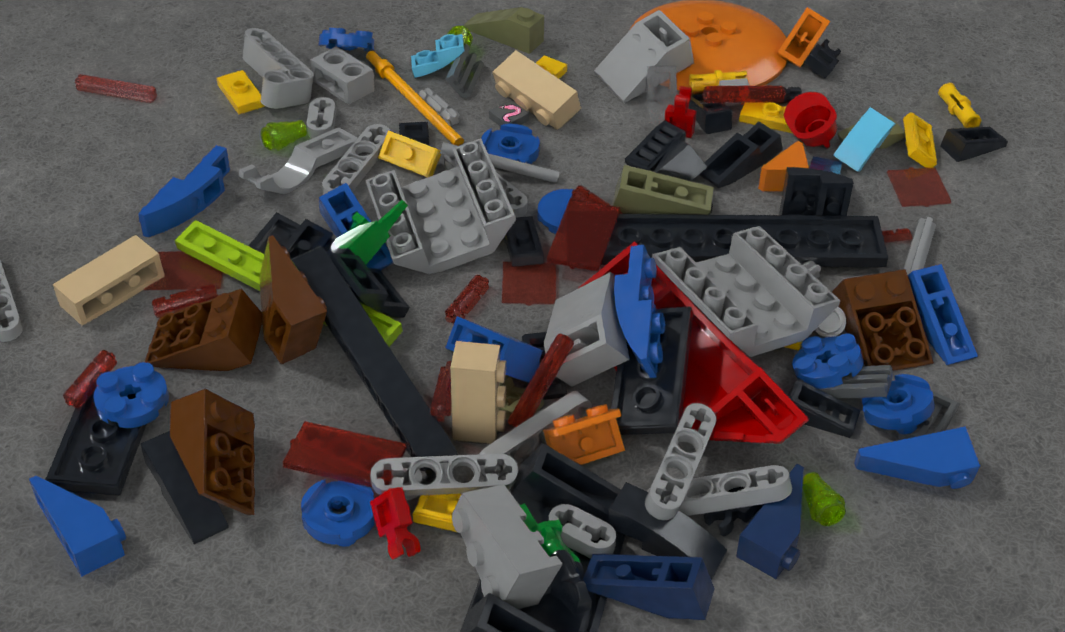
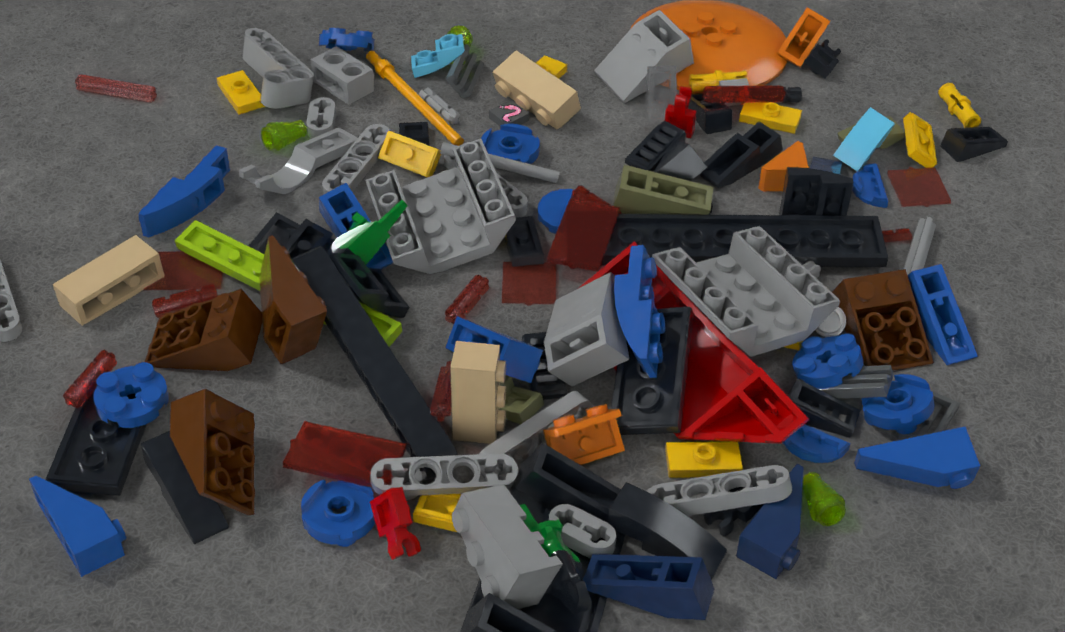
olive slope [462,7,544,54] -> none
clear red axle [508,333,574,428] -> none
light grey beam [645,403,716,520] -> none
red piece [784,92,837,149] -> none
none -> yellow plate [665,441,743,478]
none -> blue tile [783,424,851,463]
none -> blue tile [852,163,888,208]

